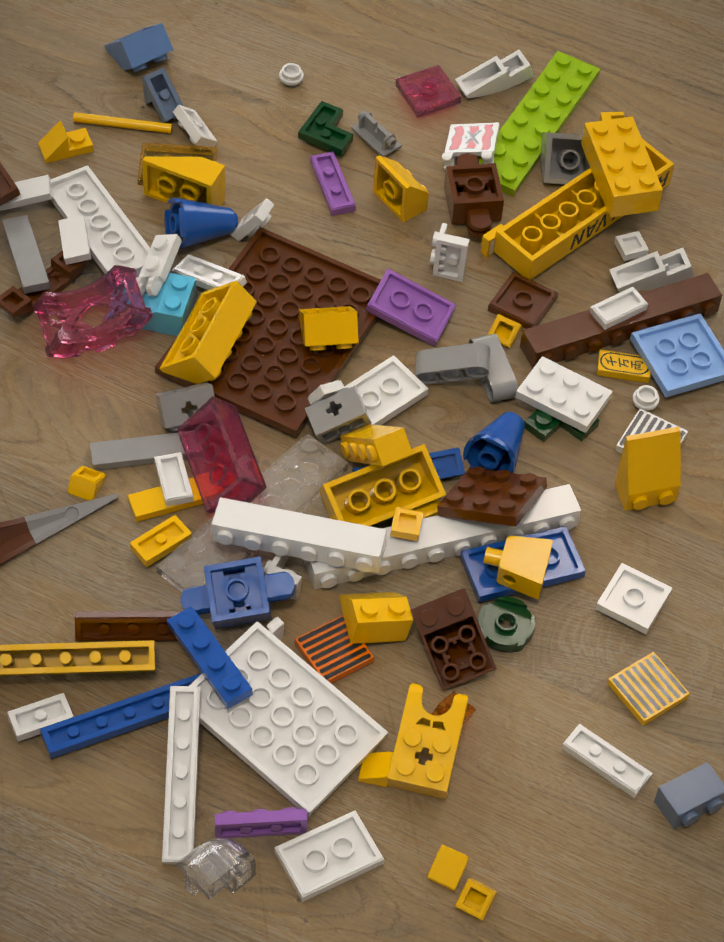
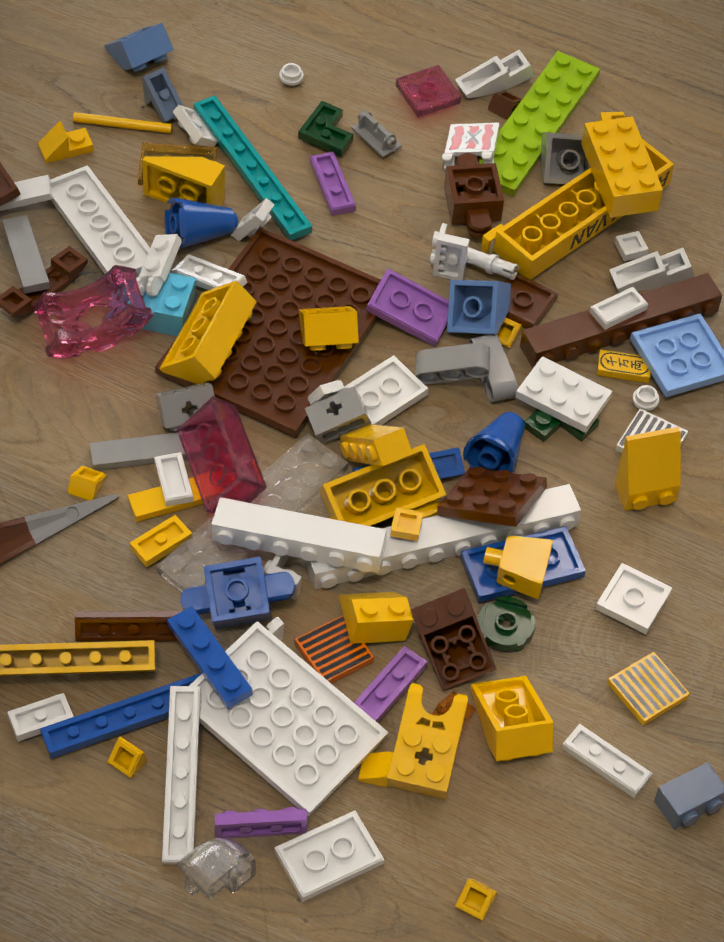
white tile [58,215,91,265] -> none
yellow slope [373,155,429,223] -> none
yellow slope [427,845,469,891] -> none
none -> yellow slope [107,737,147,778]
none -> teal plate [193,95,312,241]
none -> medium lavender plate [354,646,428,723]
none -> medium blue slope [447,280,511,334]
none -> white pin [466,247,519,280]
none -> yellow slope [470,676,554,761]
none -> reddish brown slope [488,90,522,119]

